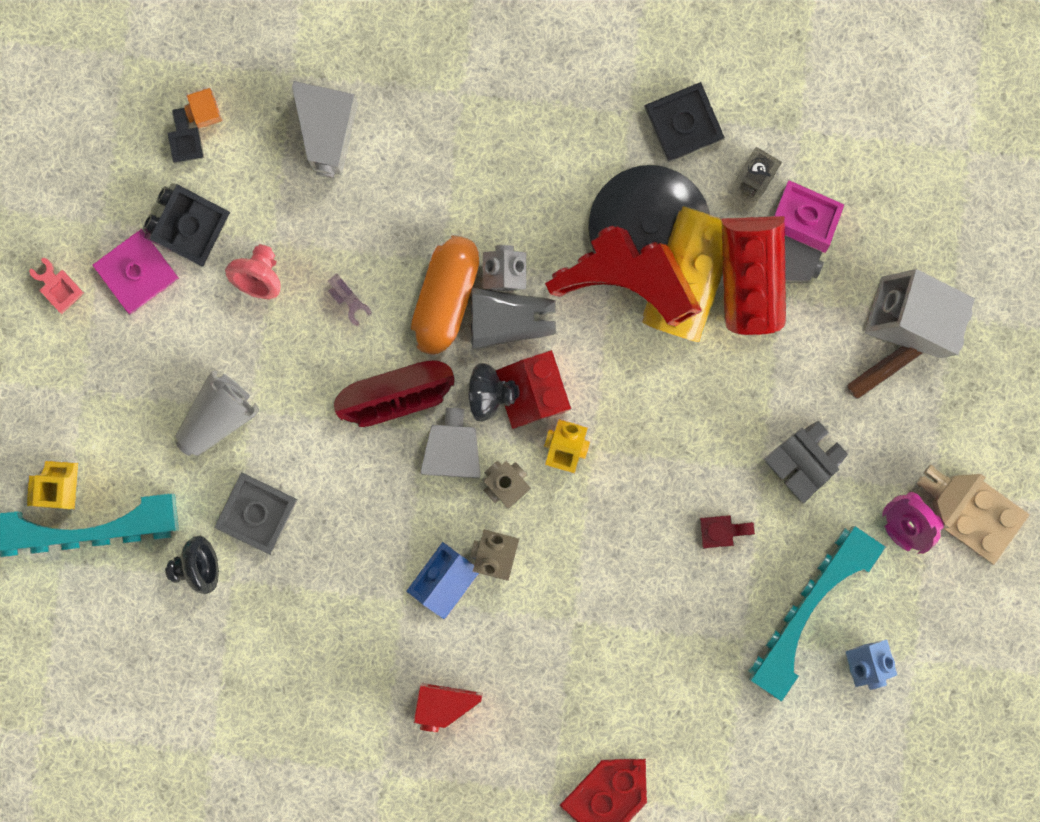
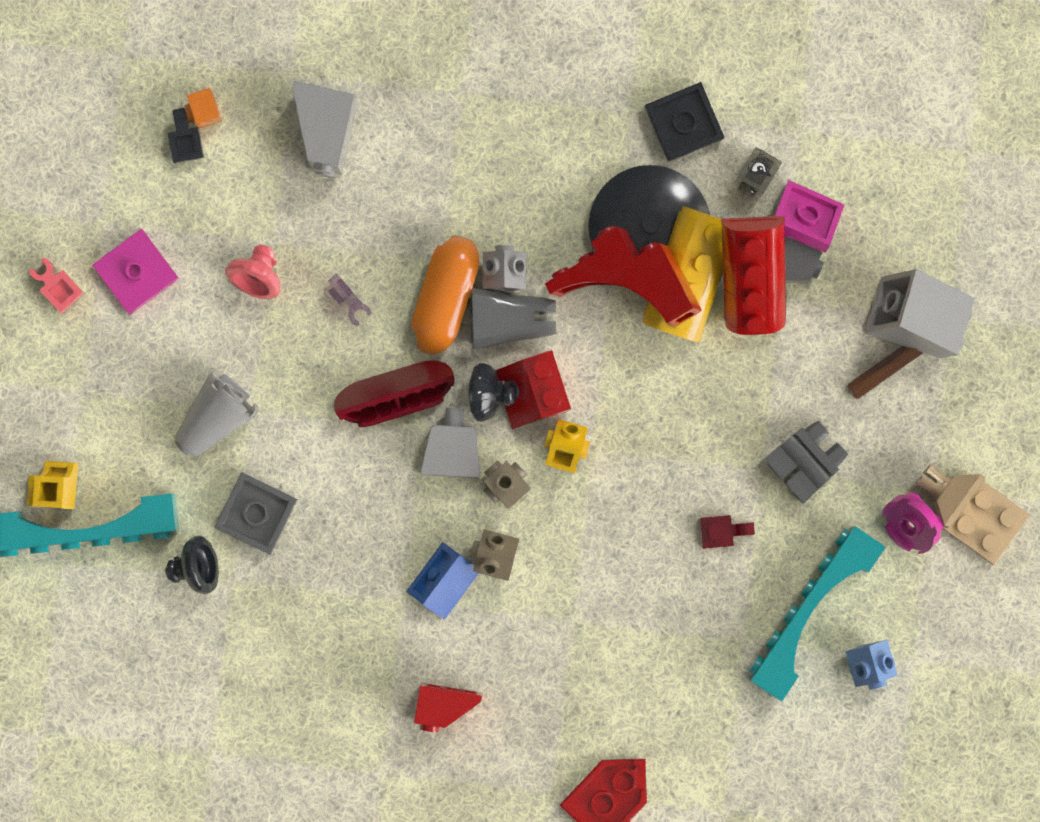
black plate [143,183,230,267] -> none

